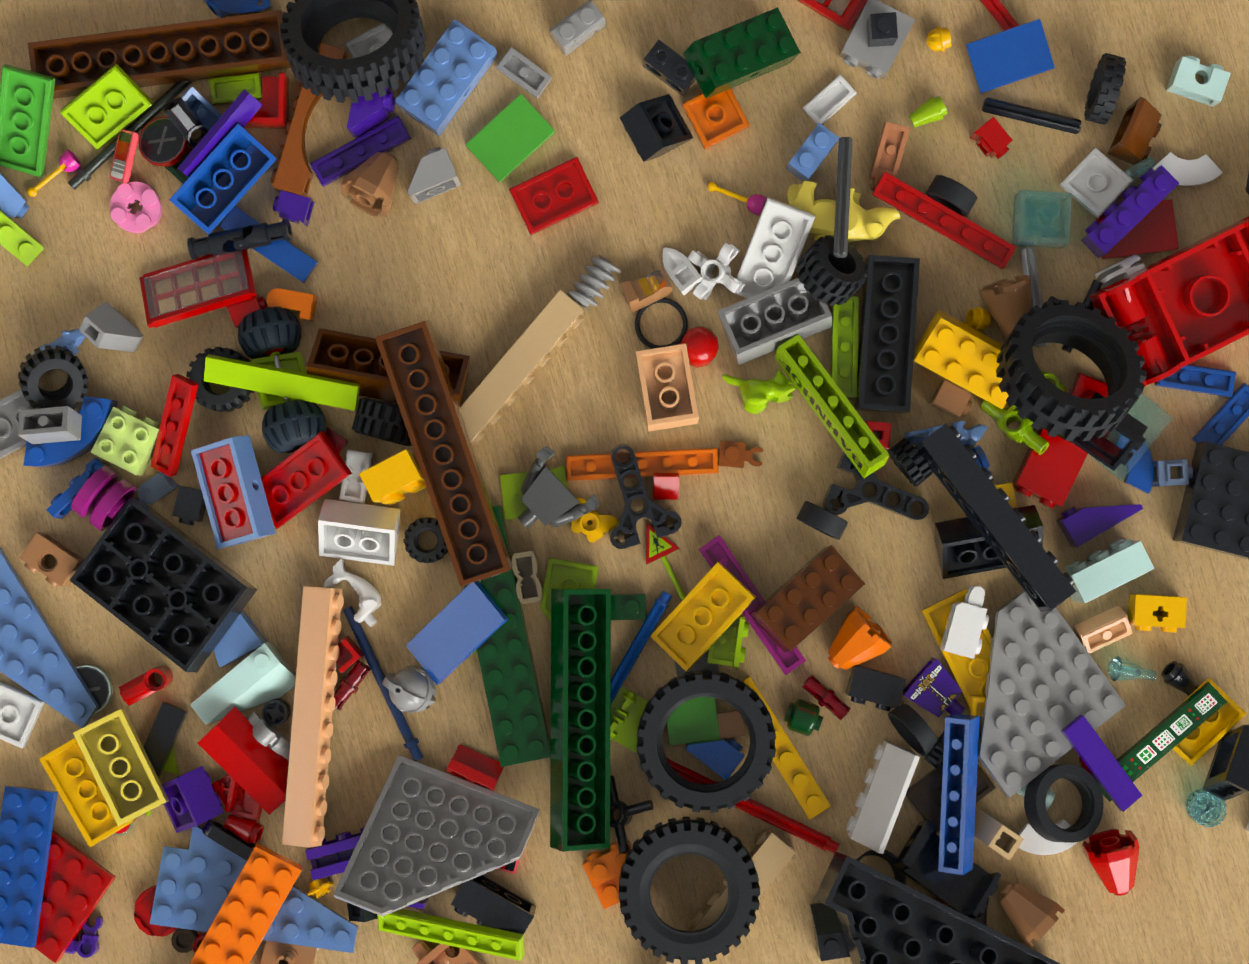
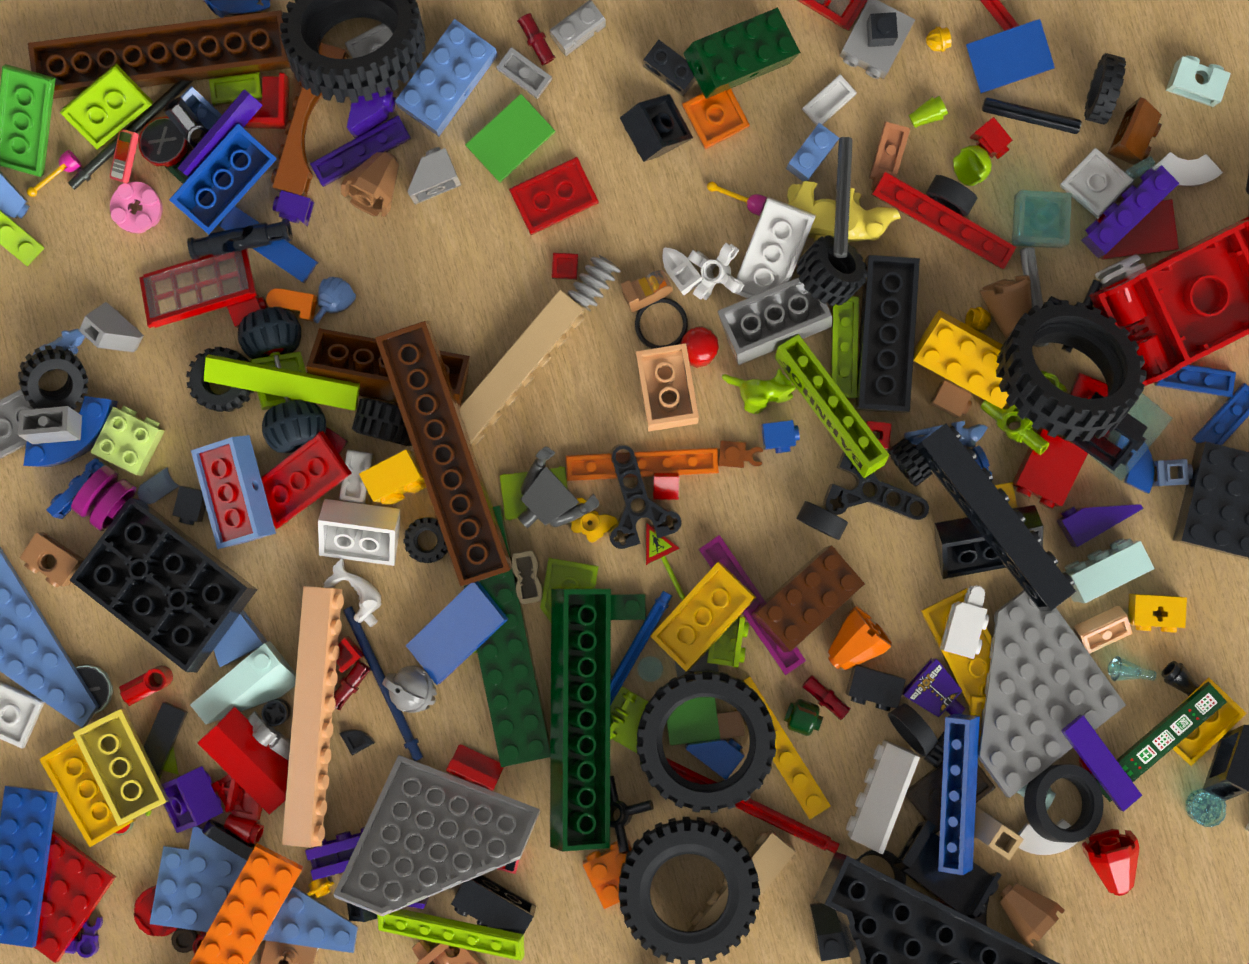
red plate [151,374,199,477] -> none
none -> medium blue piece [313,277,356,323]
none -> black tile [340,729,375,756]
none -> dark red pin [517,13,556,66]
none -> red tile [552,252,578,280]
none -> clear light blue plate [638,656,663,682]
none -> blue brick [761,420,800,453]
none -> lime hair [953,145,992,186]

